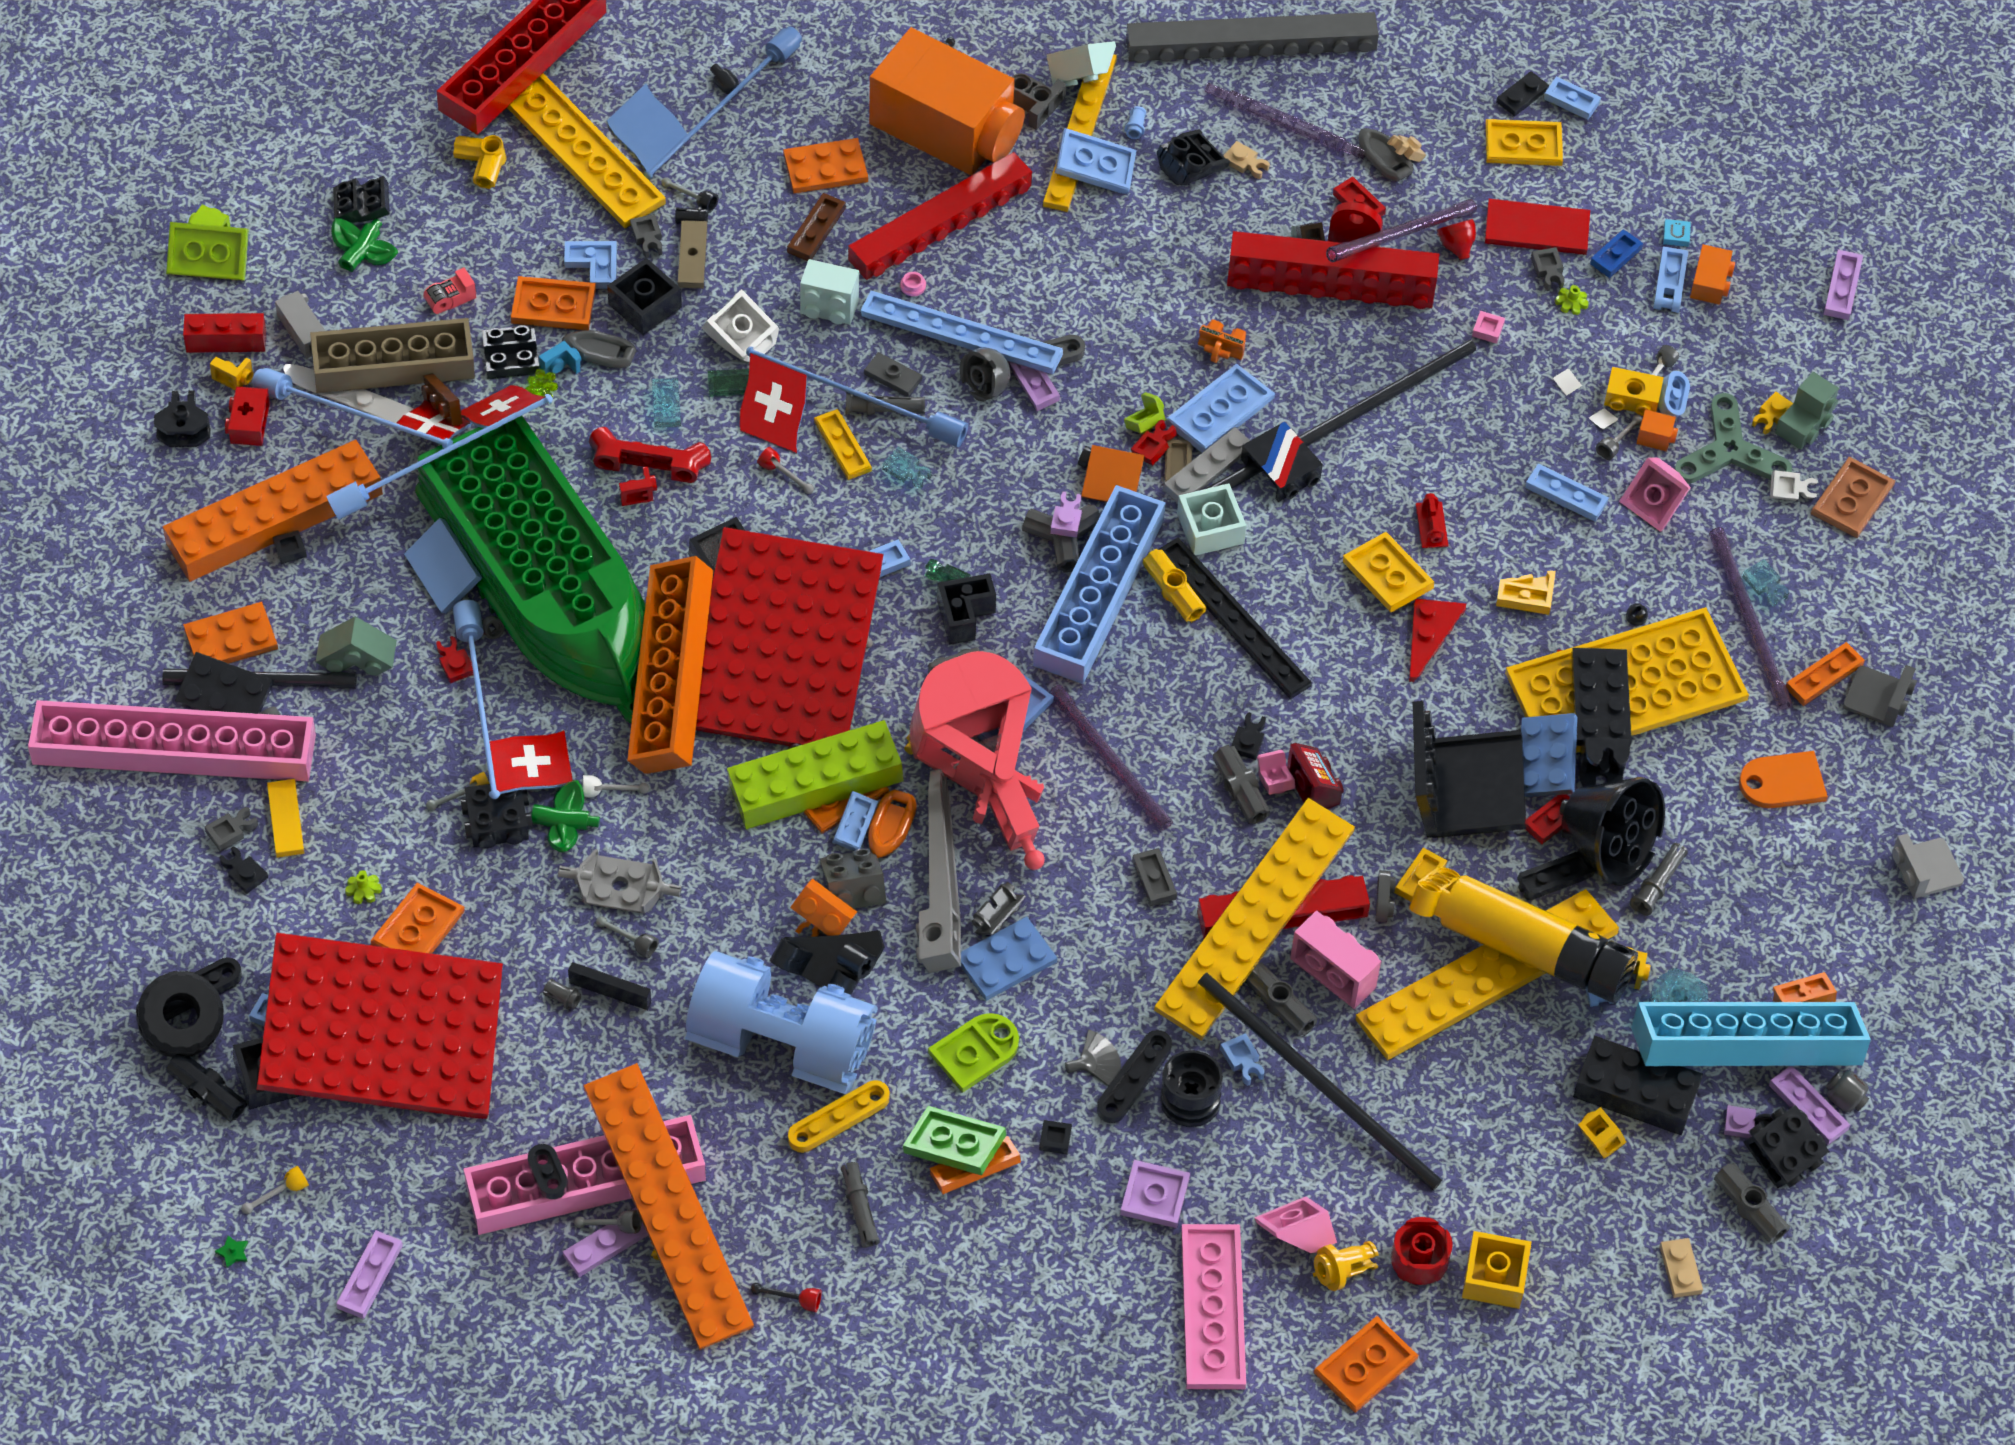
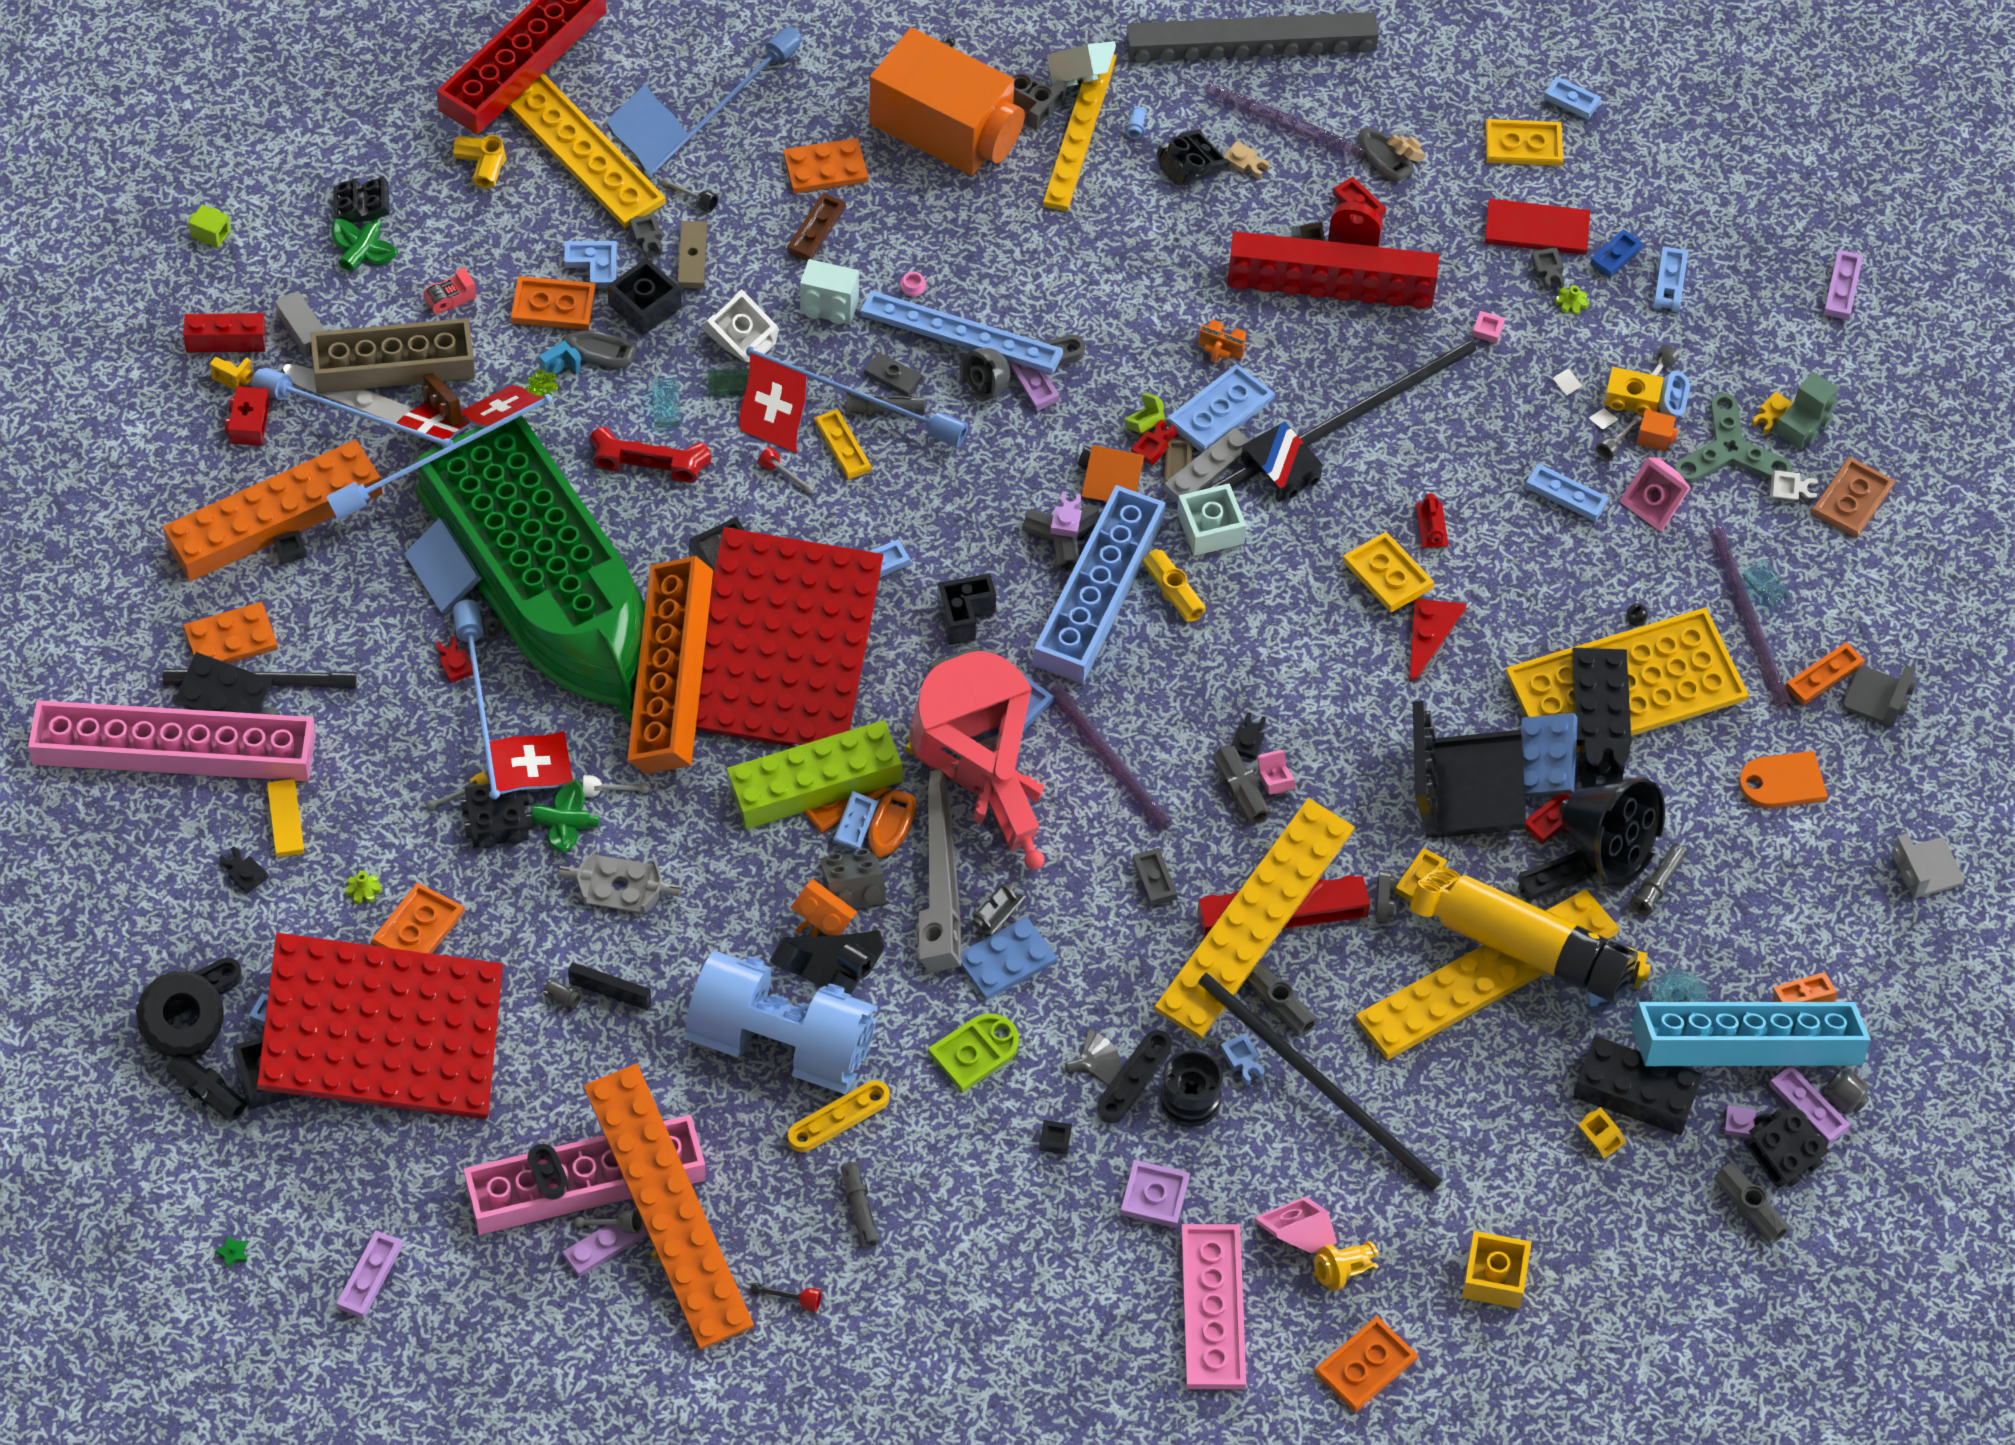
black hinge [154,390,211,447] -> none
lime tile [166,222,249,281] -> none
dark grey plate [204,807,258,852] -> none
hinge [241,1165,309,1214] -> none
sand green brick [316,616,397,676] -> none
black slope [482,325,540,379] -> none
hinge [596,916,659,958] -> none
red bracket [619,466,657,506] -> none
black pin [675,206,708,224] -> none
black cylinder [710,64,739,94] -> none
red brick [848,152,1032,280] -> none
clear light blue plate [882,446,932,489] -> none
bright green plate [903,1106,1006,1175] -> none
clear green plate [925,559,971,582] -> none
orange plate [930,1136,1021,1195] -> none
light blue tile [1055,128,1137,194] -> none
black tile [1158,537,1312,700] -> none
dark red slope [1287,743,1344,809] -> none
bright pink brick [1290,910,1381,1009] -> none
clear purple piece [1326,199,1477,262] -> none
red brick [1391,1217,1453,1285] -> none
red helmet [1437,219,1476,260] -> none
black plate [1496,71,1549,117] -> none
yellow wing [1496,571,1556,615] -> none
tan plate [1660,1238,1703,1298] -> none
medium azure tile [1663,219,1691,247] -> none
orange brick [1690,244,1735,305] -> none

